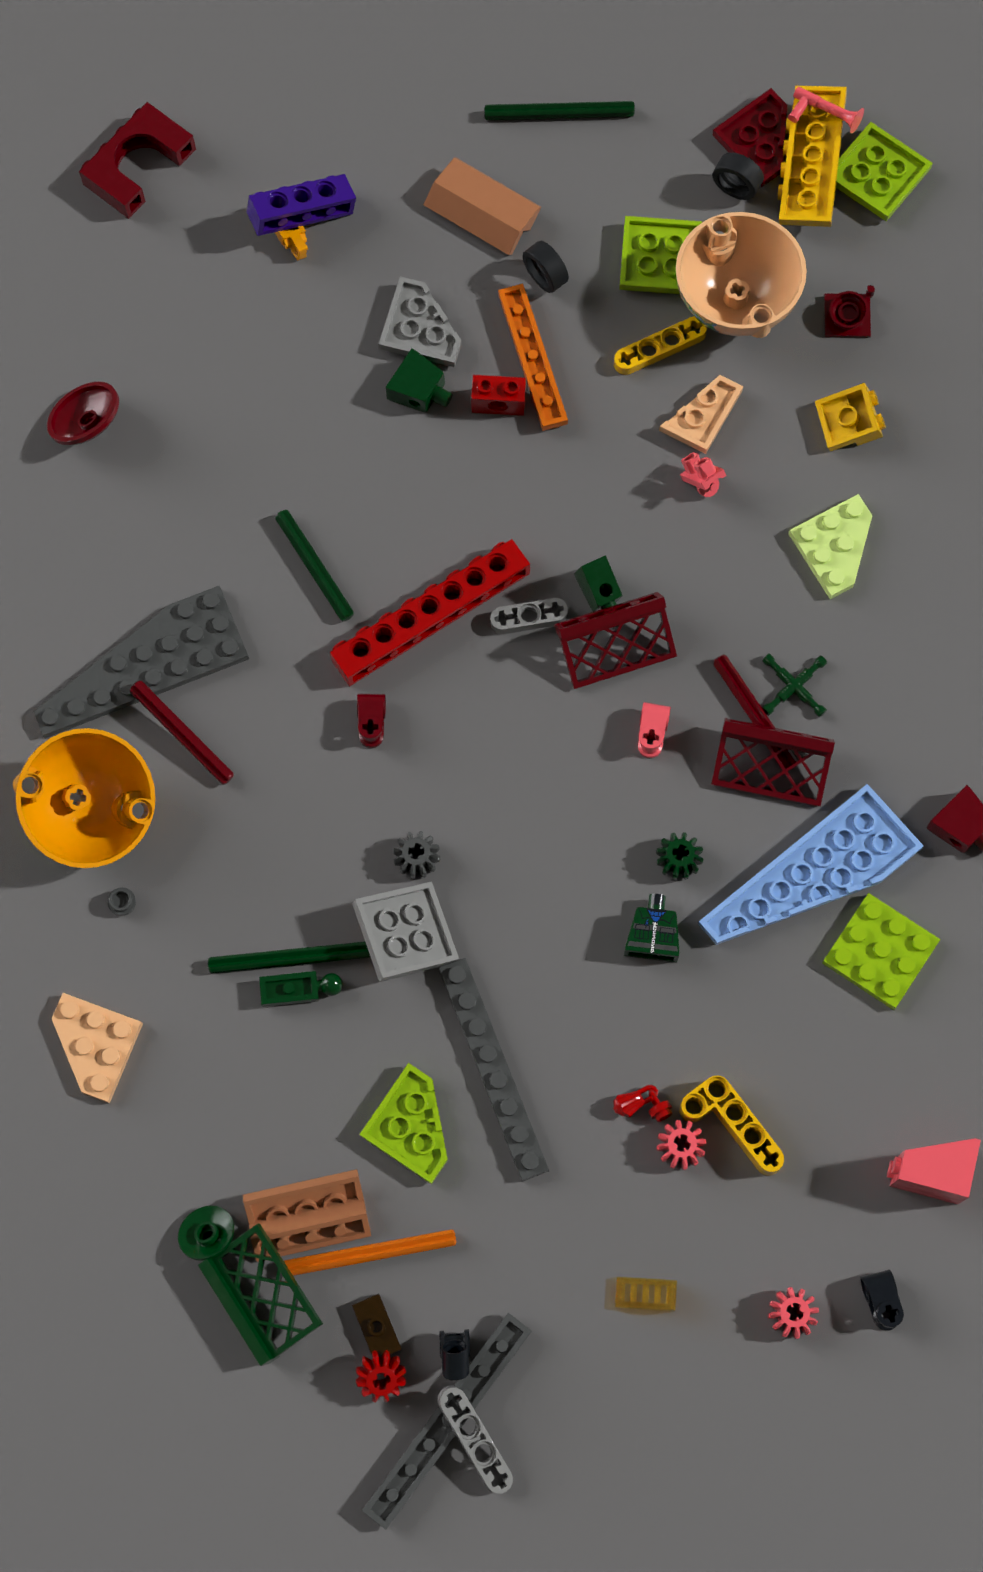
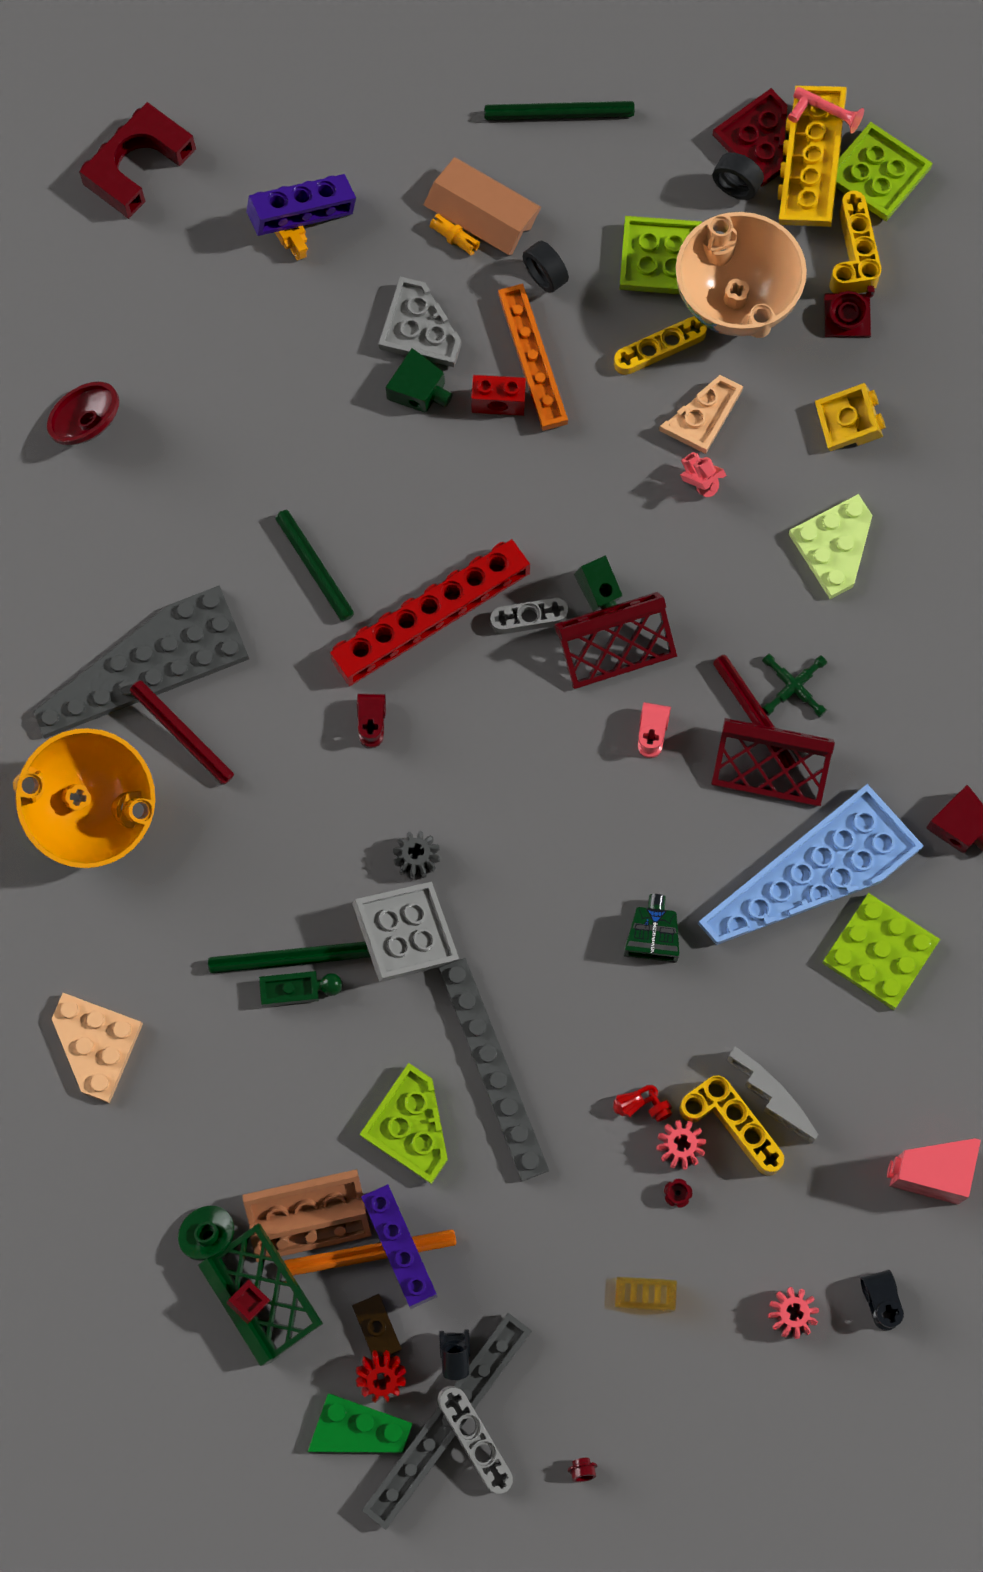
dark grey plate [107,888,136,916] -> none
dark green gear [656,832,704,880] -> none
none -> dark red plate [227,1280,270,1324]
none -> green wing [308,1393,413,1453]
none -> dark purple brick [361,1184,438,1309]
none -> light orange pin [429,213,480,256]
none -> dark red plate [568,1458,597,1482]
none -> dark red plate [664,1179,693,1208]
none -> light grey slope [727,1046,819,1143]
none -> yellow beam [829,191,881,294]

